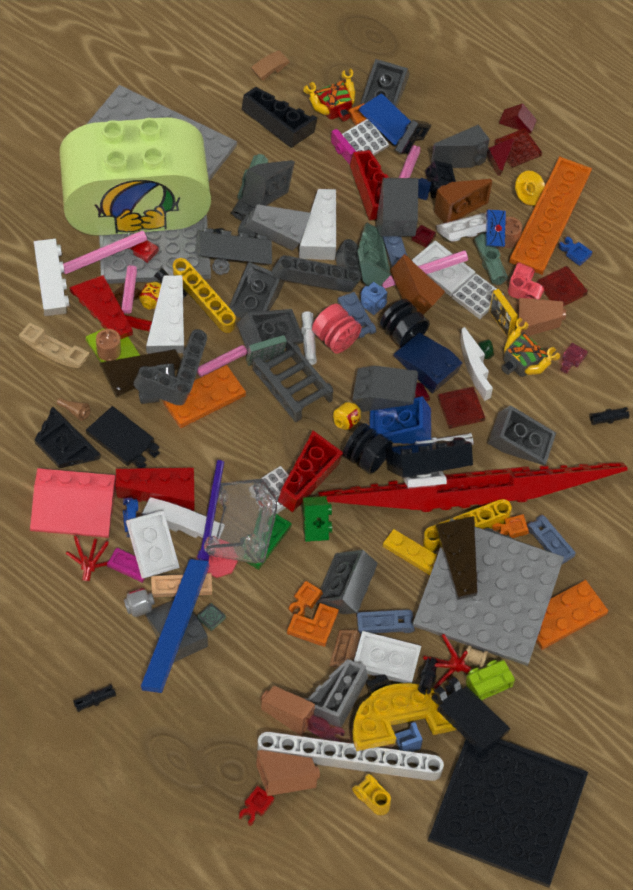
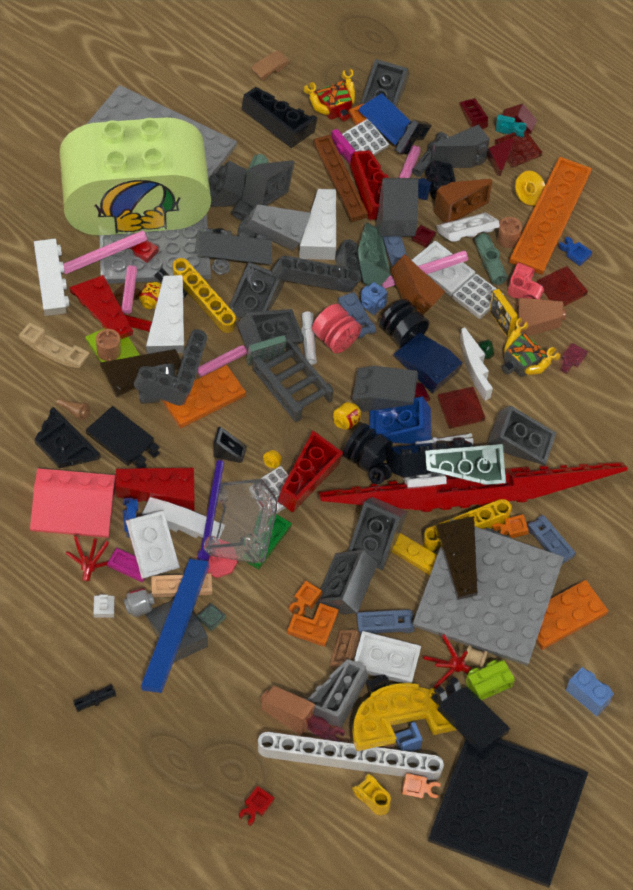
nougat slope [256,750,320,796] -> none
green brick [303,496,332,542] -> none
black pin [418,658,438,695] -> none
blue tile [486,209,506,248] -> none
black pin [590,407,630,425] -> none
none -> white tile [94,594,115,618]
none -> dark grey slope [209,161,247,207]
none -> black slope [213,427,247,463]
none -> yellow plate [263,450,282,469]
none -> dark orange plate [314,135,368,222]
none -> dark grey slope [348,497,407,570]
none -> black bush [369,463,393,485]
none -> orange plate [401,773,441,798]
none -> dark grey pin [412,132,449,177]
none -> sand green wedge [425,444,506,485]
none -> dark red slope [459,98,488,129]
none -> teal plate [496,115,527,137]
none -> medium blue brick [566,667,614,716]

